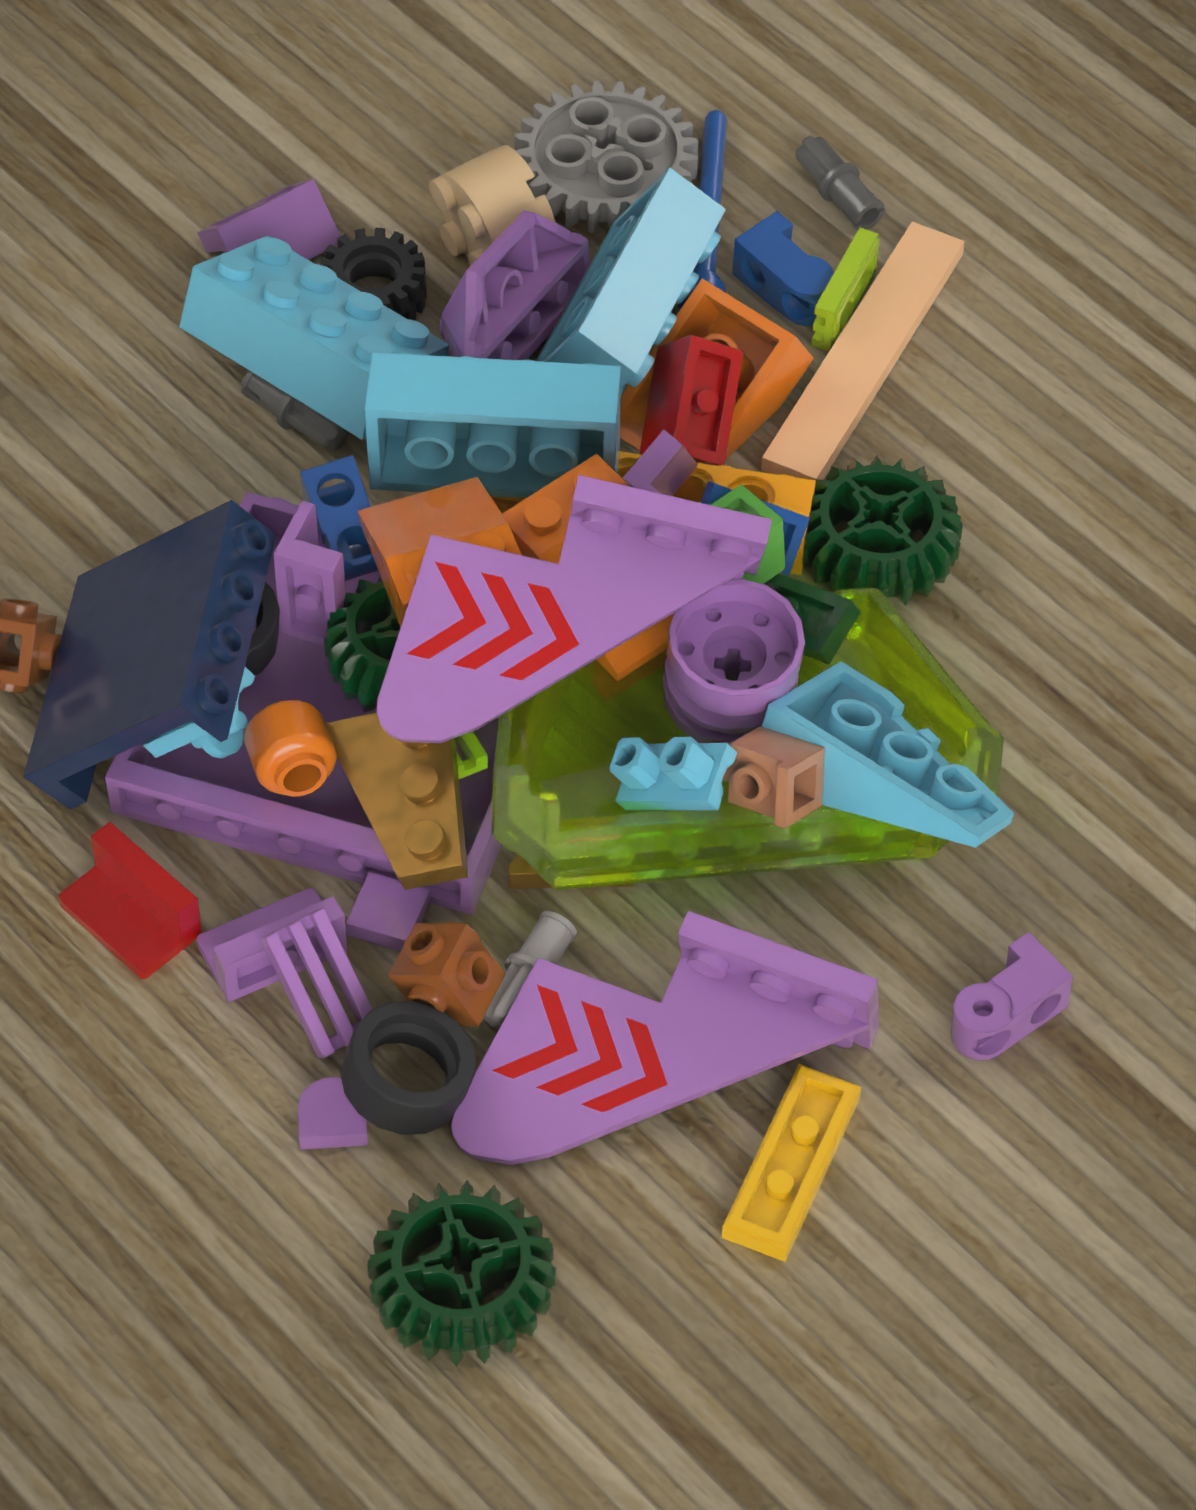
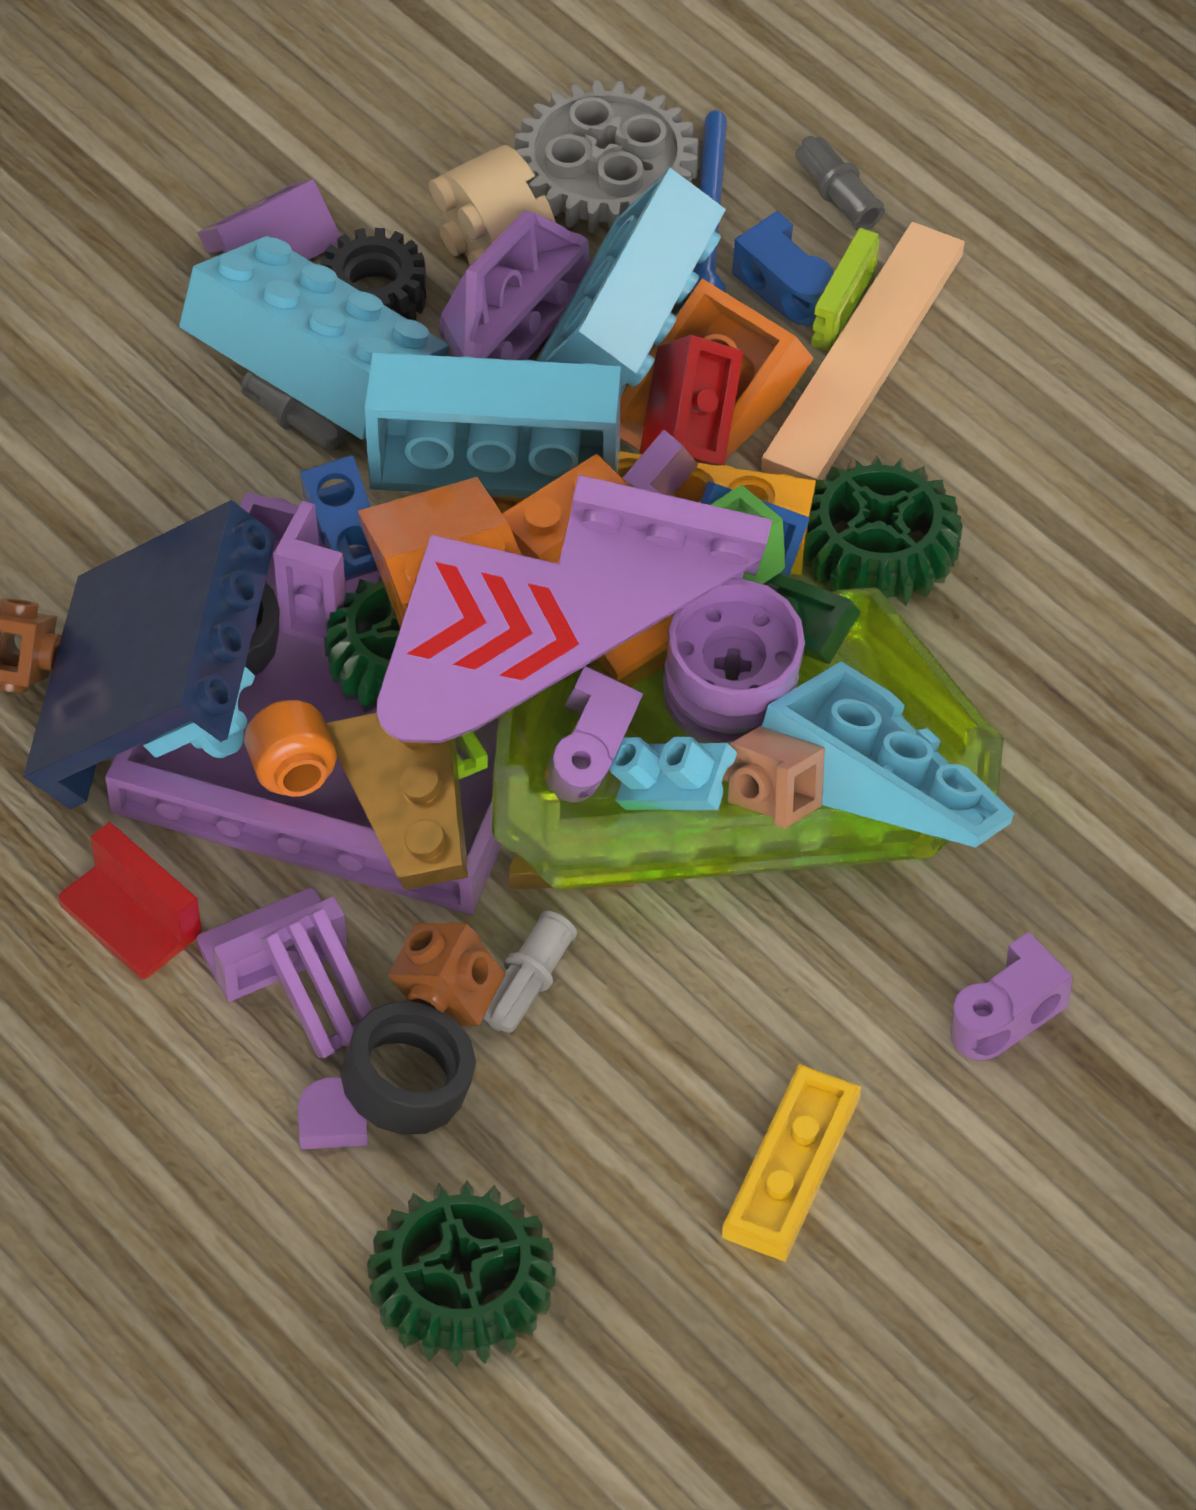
medium lavender tile [346,872,431,951] -> none
medium lavender piece [451,911,880,1165] -> none
none -> medium lavender leg [544,666,643,803]

